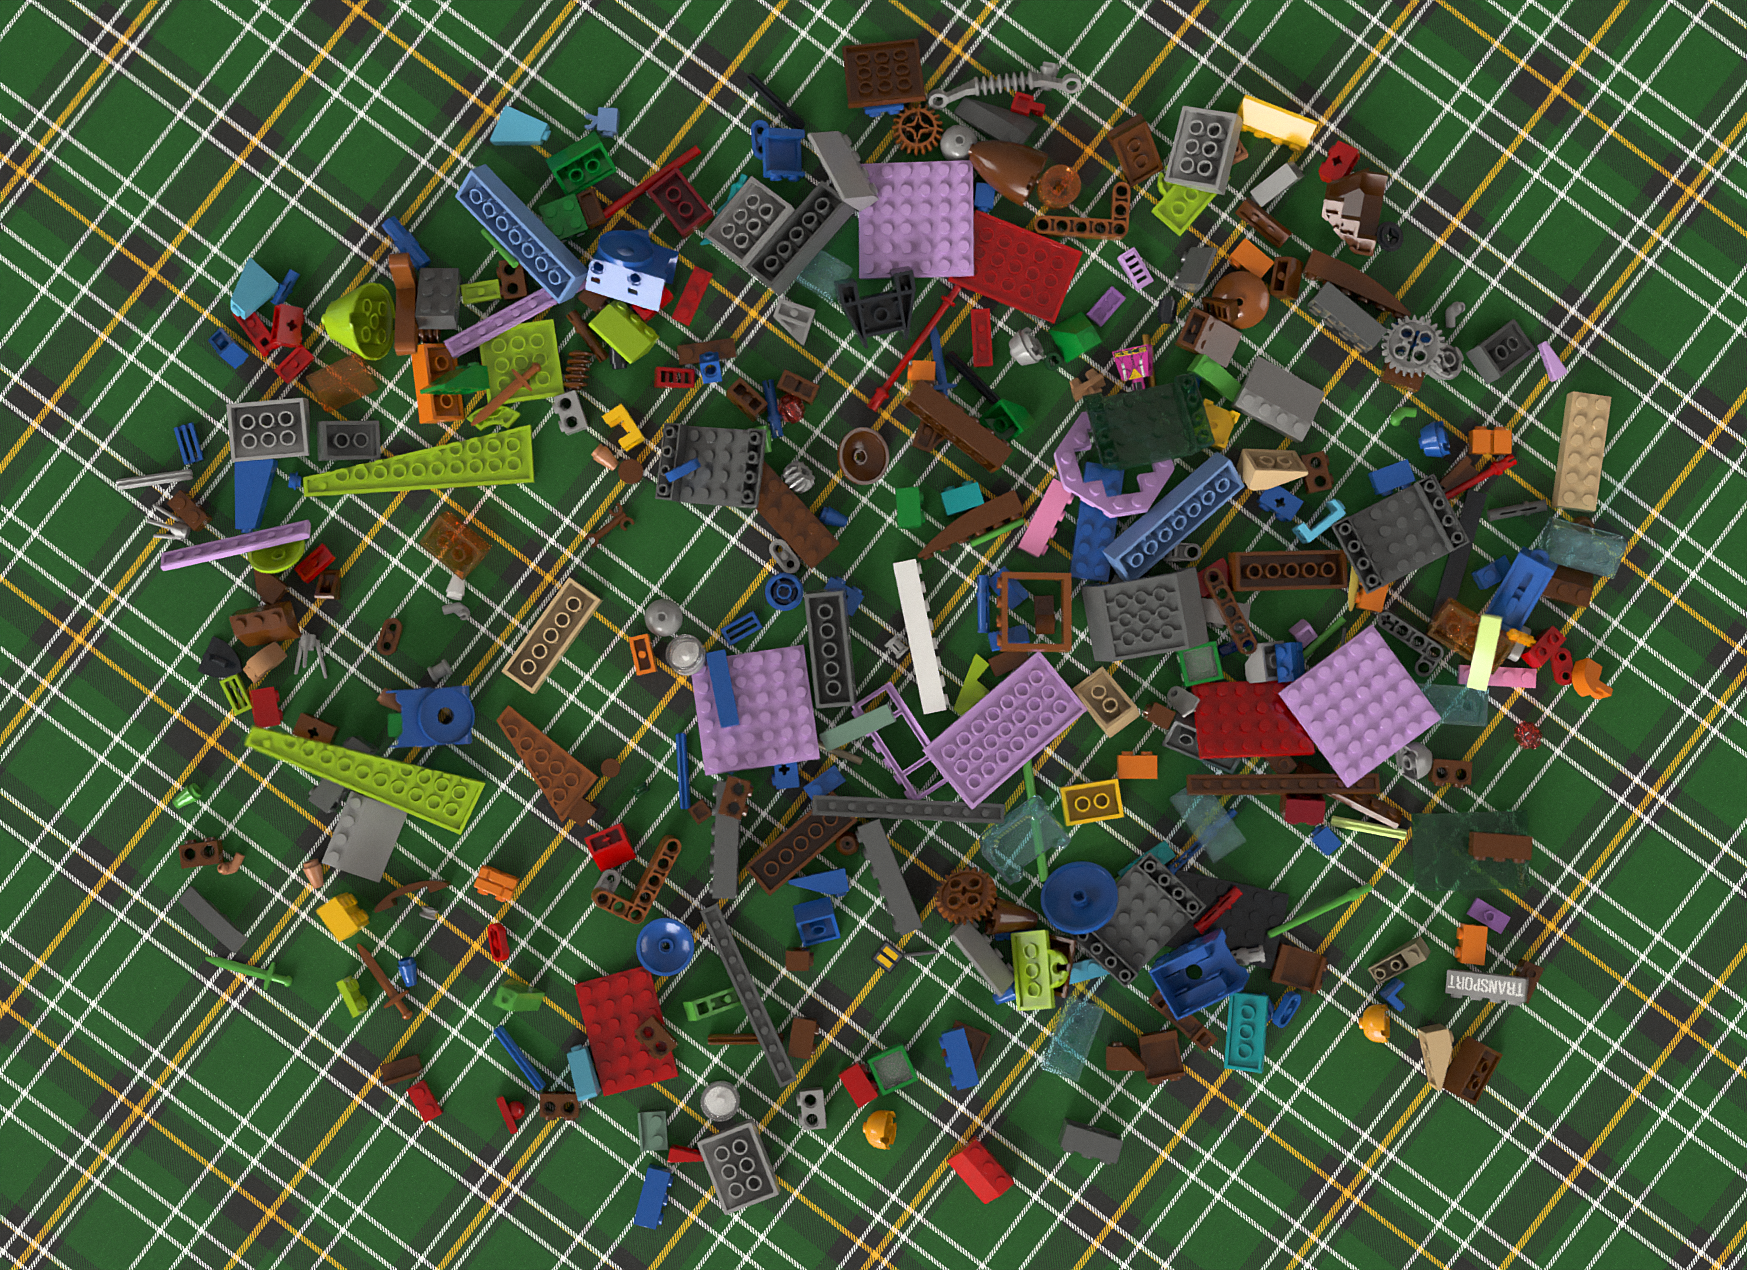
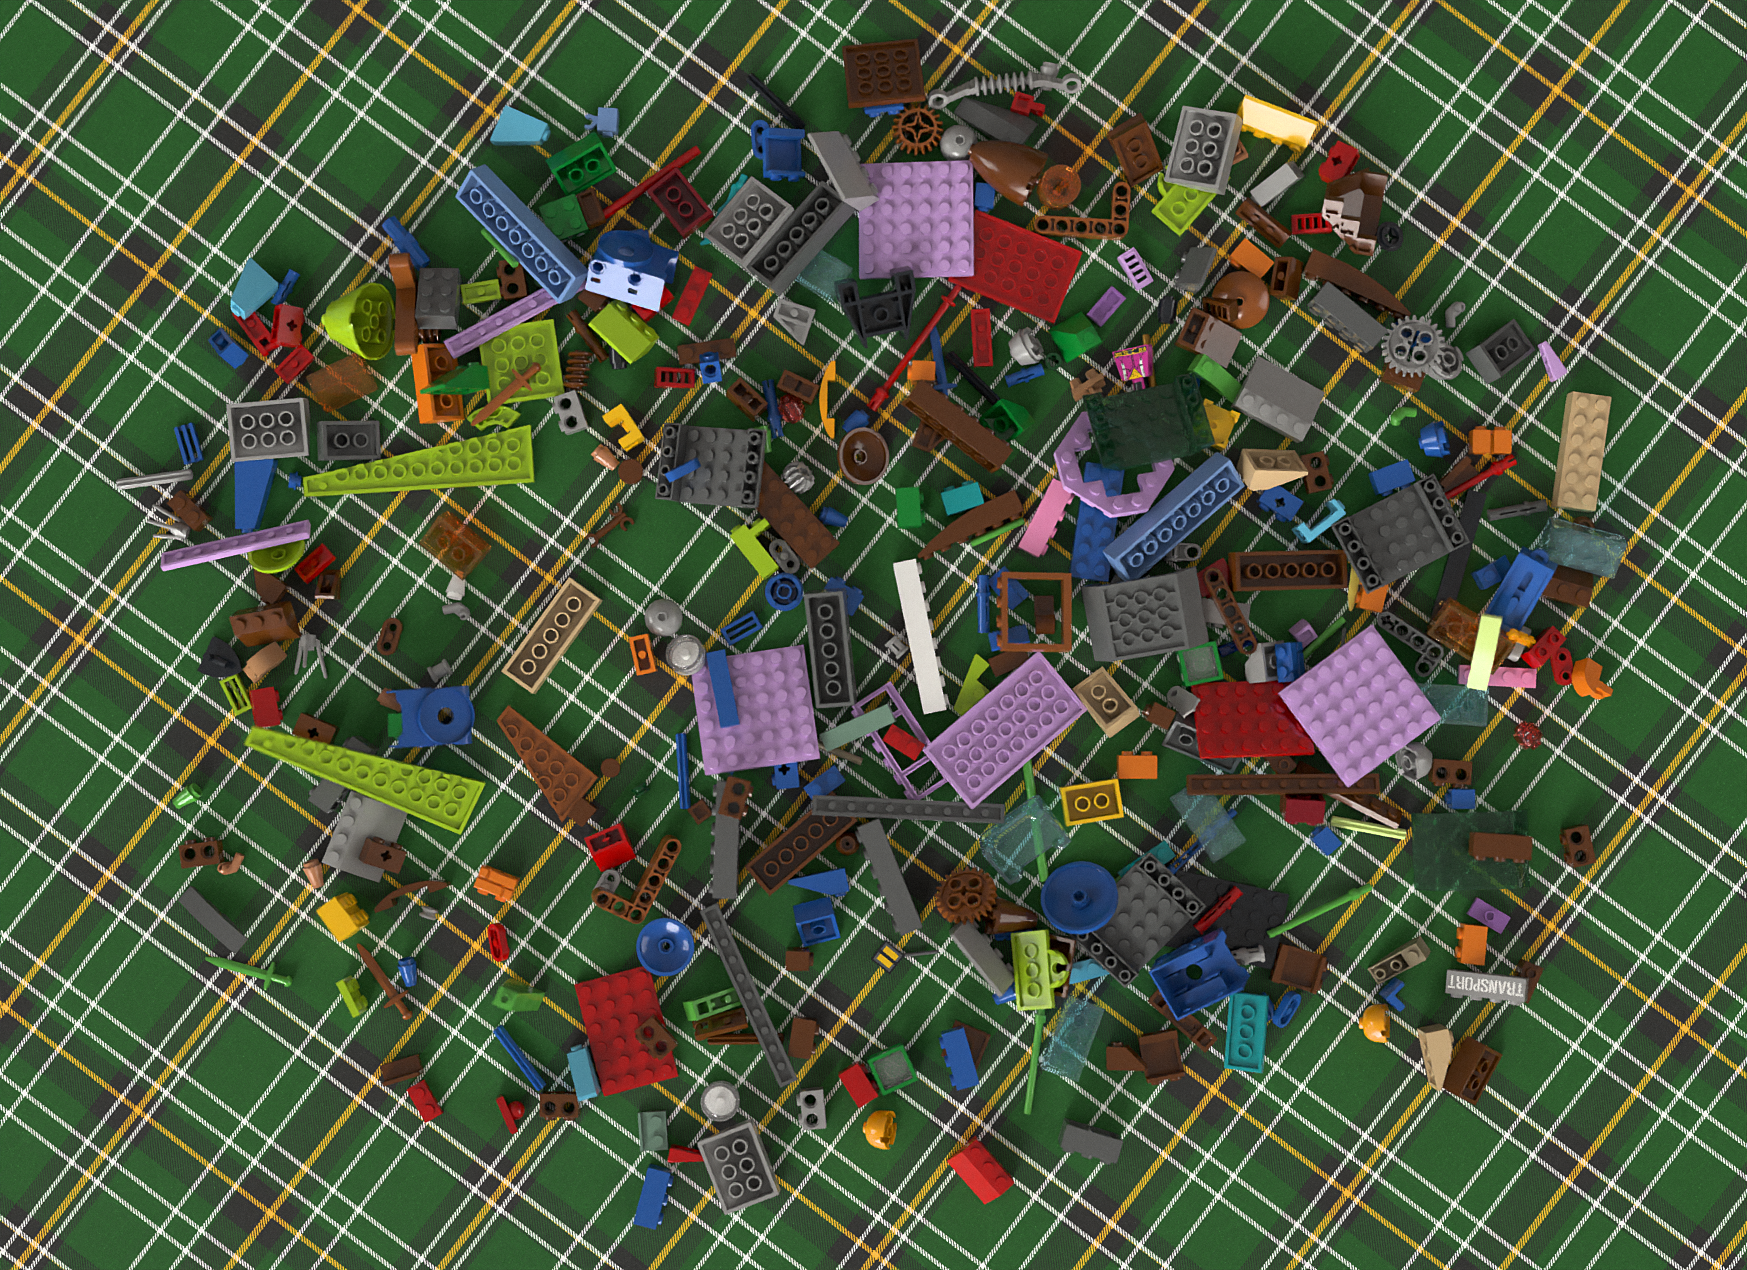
none -> reddish brown brick [358,836,407,874]
none -> reddish brown plate [692,1007,748,1041]
none -> lime brick [730,518,780,580]
none -> light orange slope [819,361,836,439]
none -> blue brick [842,409,870,433]
none -> red plate [882,724,925,760]
none -> blue pin [1005,363,1045,387]
none -> bright green bar [1024,1009,1047,1114]
none -> red slope [1291,213,1332,235]
none -> blue brick [1445,789,1475,809]
none -> reddish brown brick [1559,824,1597,868]

